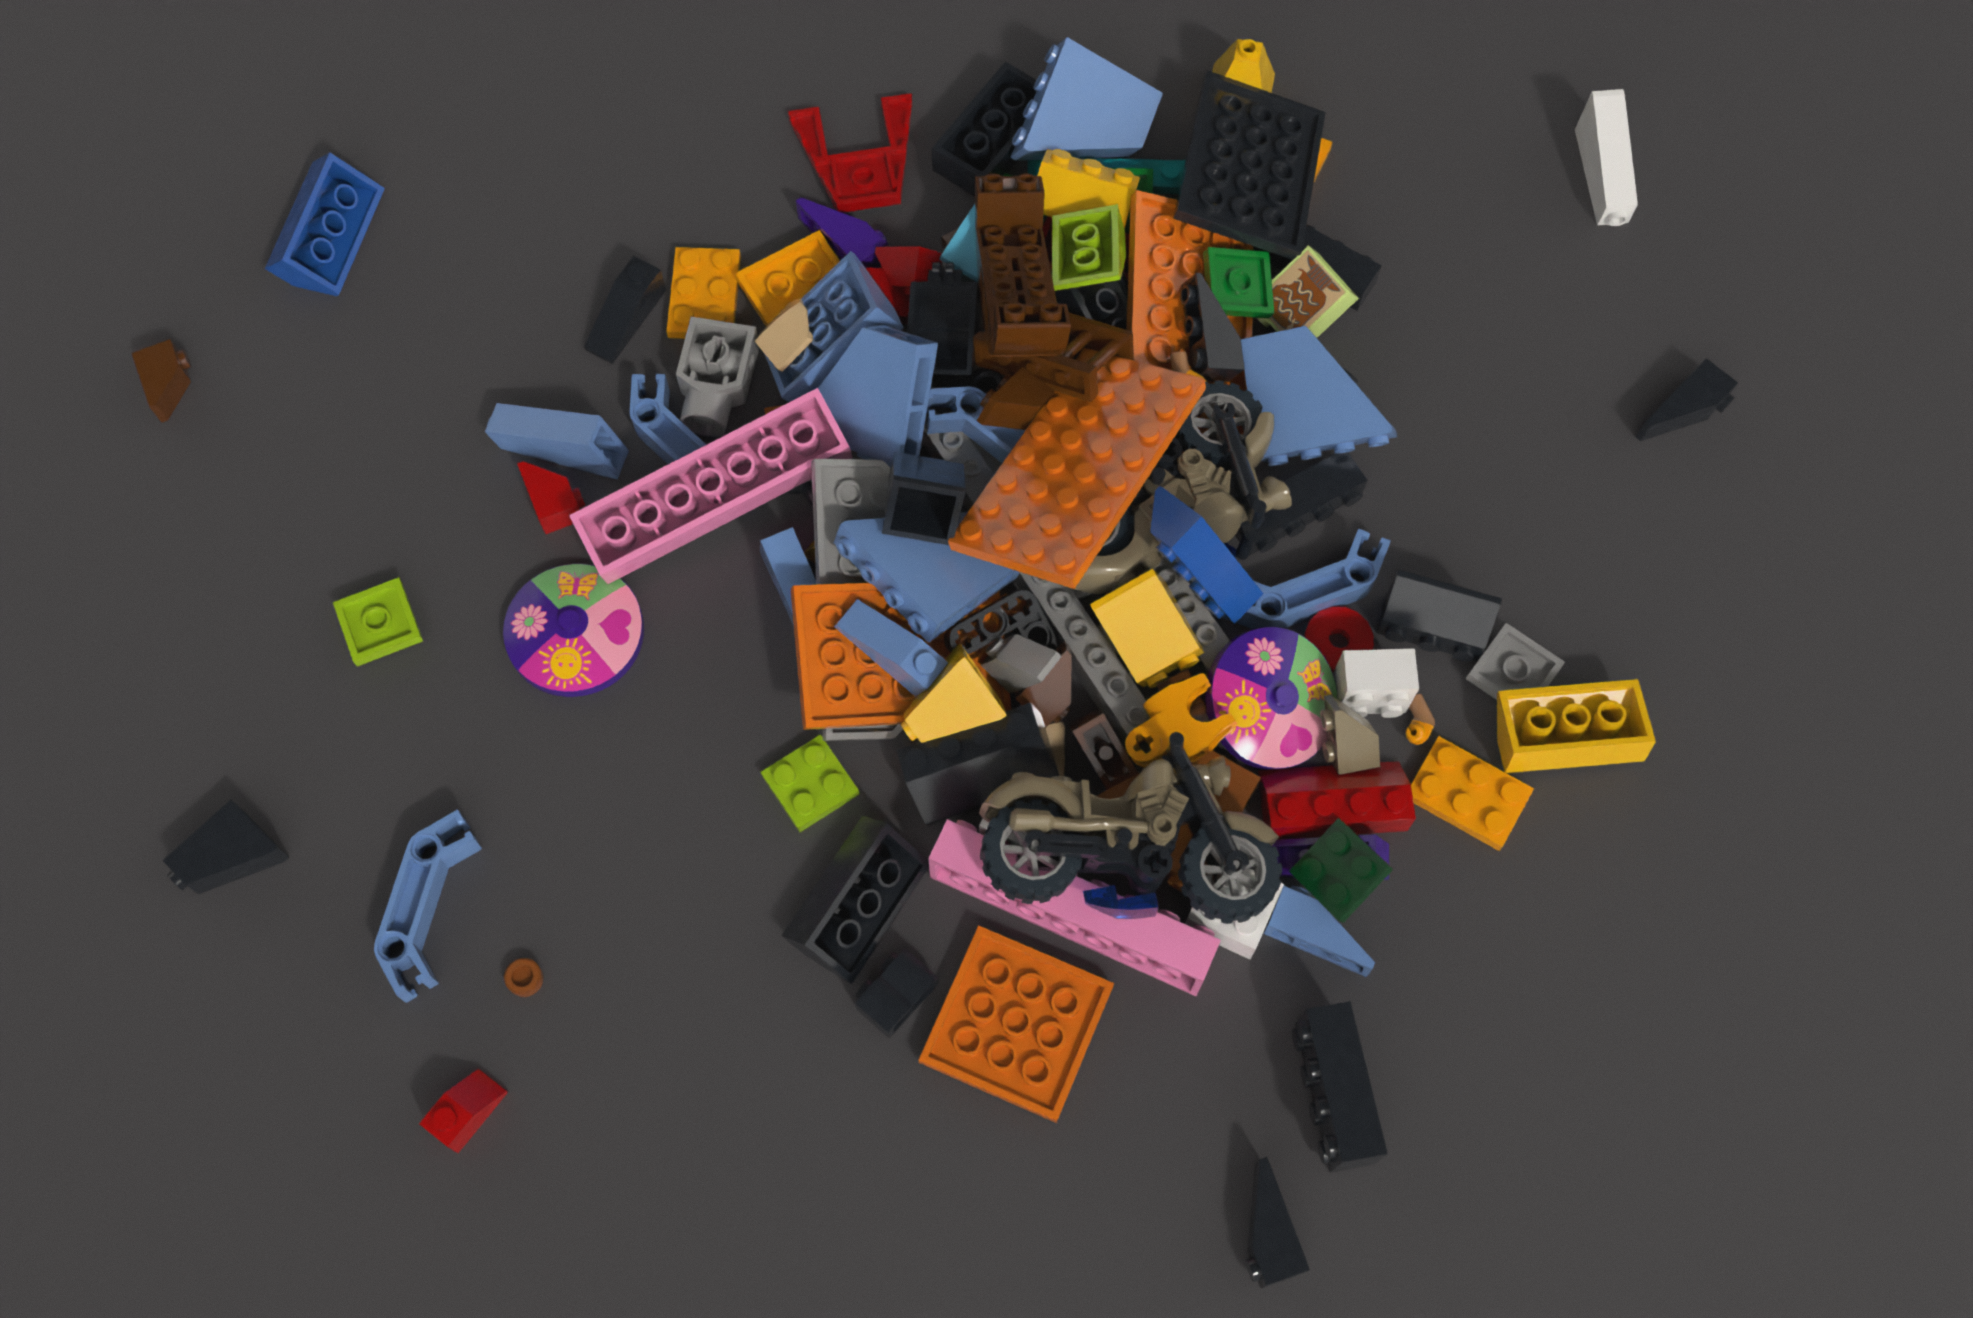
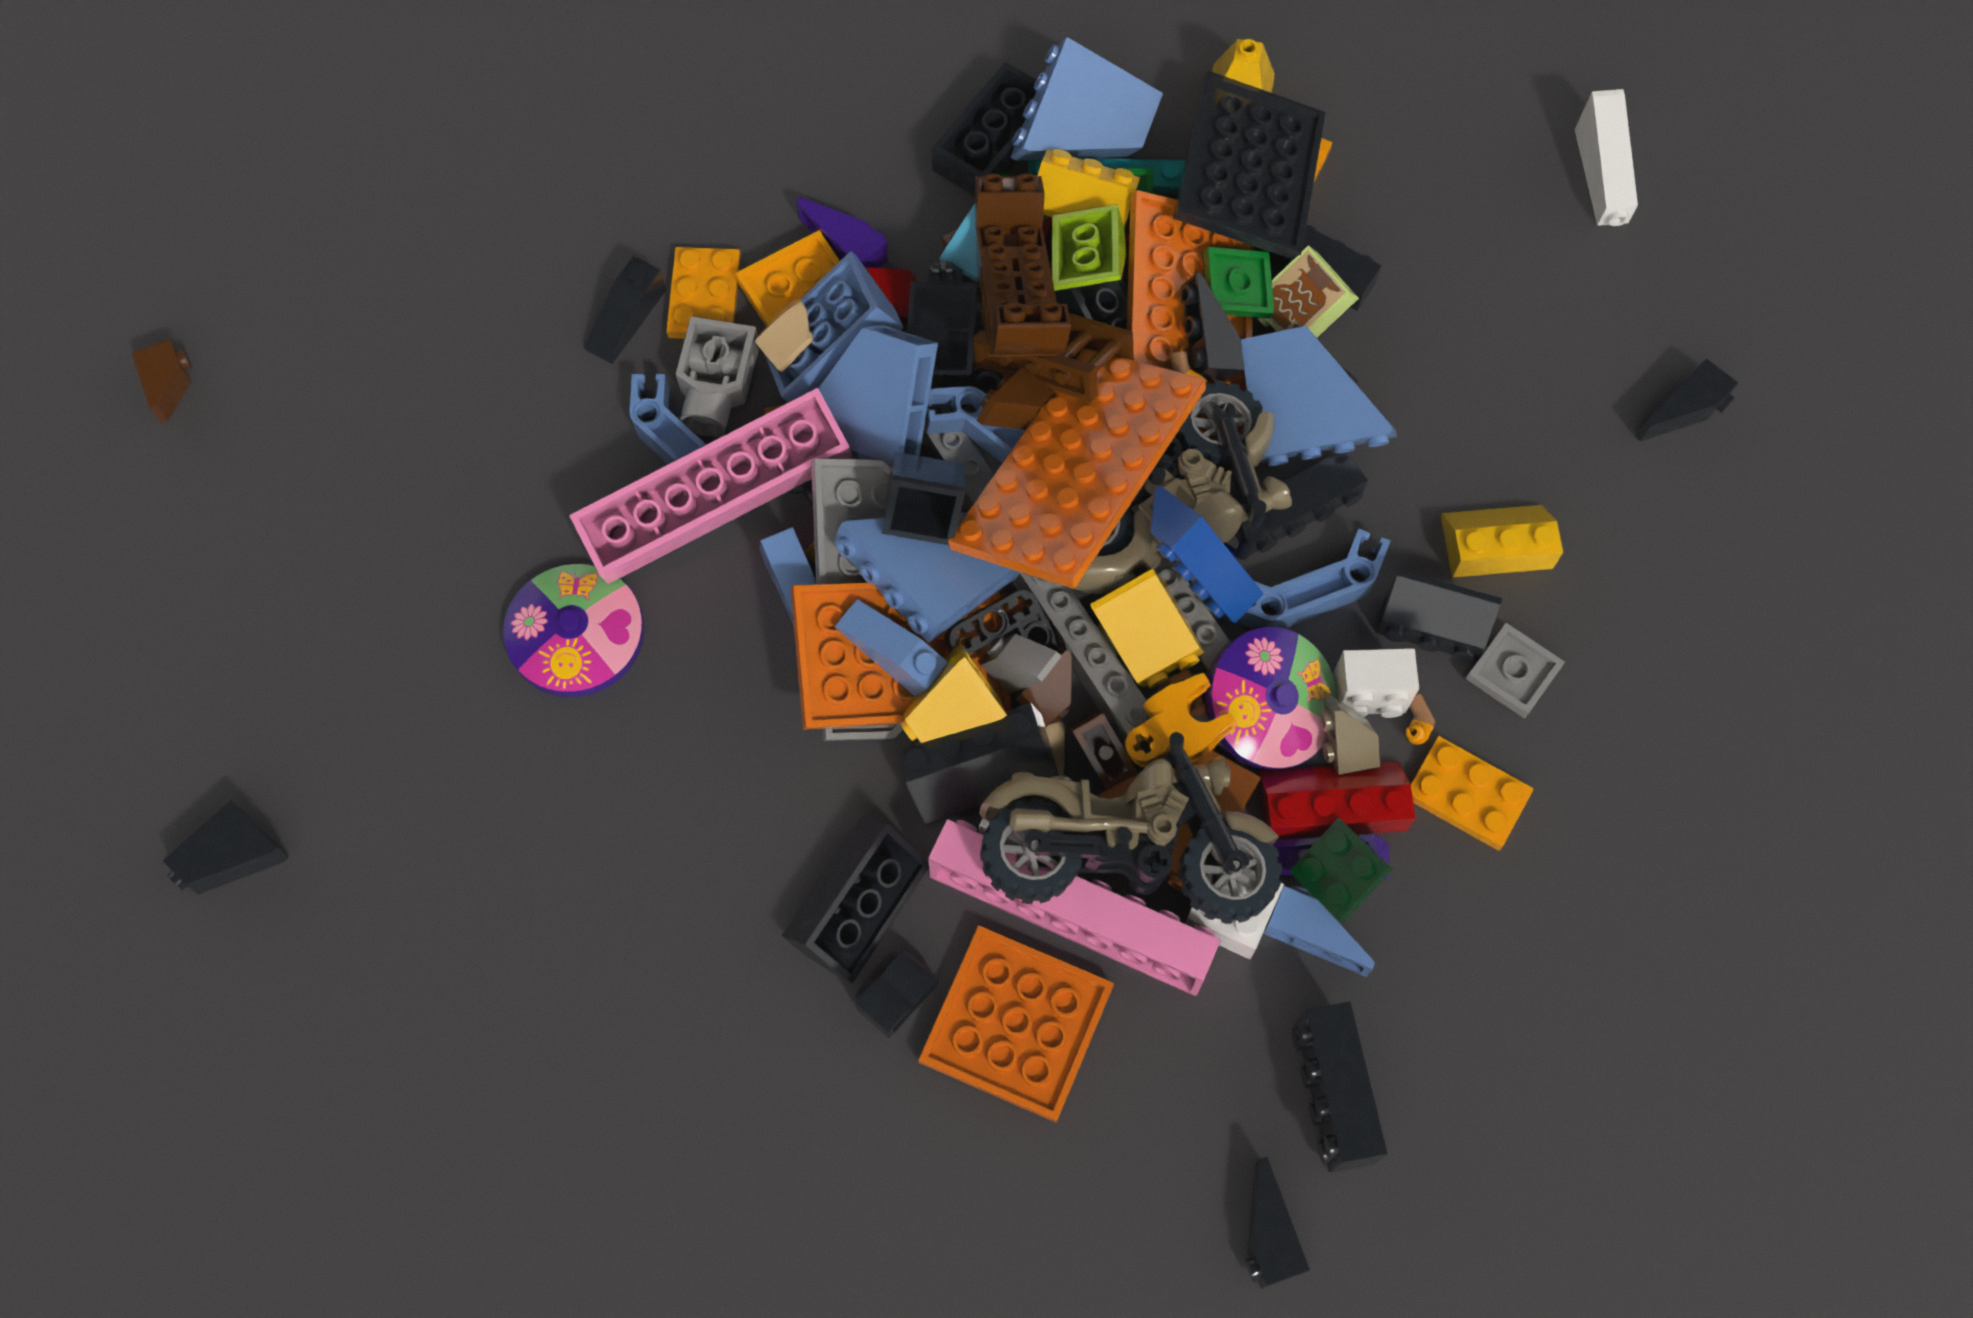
blue slope [265,152,385,296] -> none
lime plate [333,577,423,667] -> none
medium blue piece [374,809,482,1003] -> none
red slope [419,1069,508,1153] -> none
medium blue slope [485,403,629,479] -> none
dark orange tile [504,958,544,997] -> none
red slope [517,461,586,534] -> none
lime plate [761,734,860,833] -> none
red wing [788,93,912,213] -> none
red slope [875,246,942,296] -> none
clear blue slope [1083,885,1159,919] -> none
red tile [1304,607,1374,672] -> none
yellow slope [1497,679,1656,773] -> none
none -> yellow slope [1441,505,1563,578]

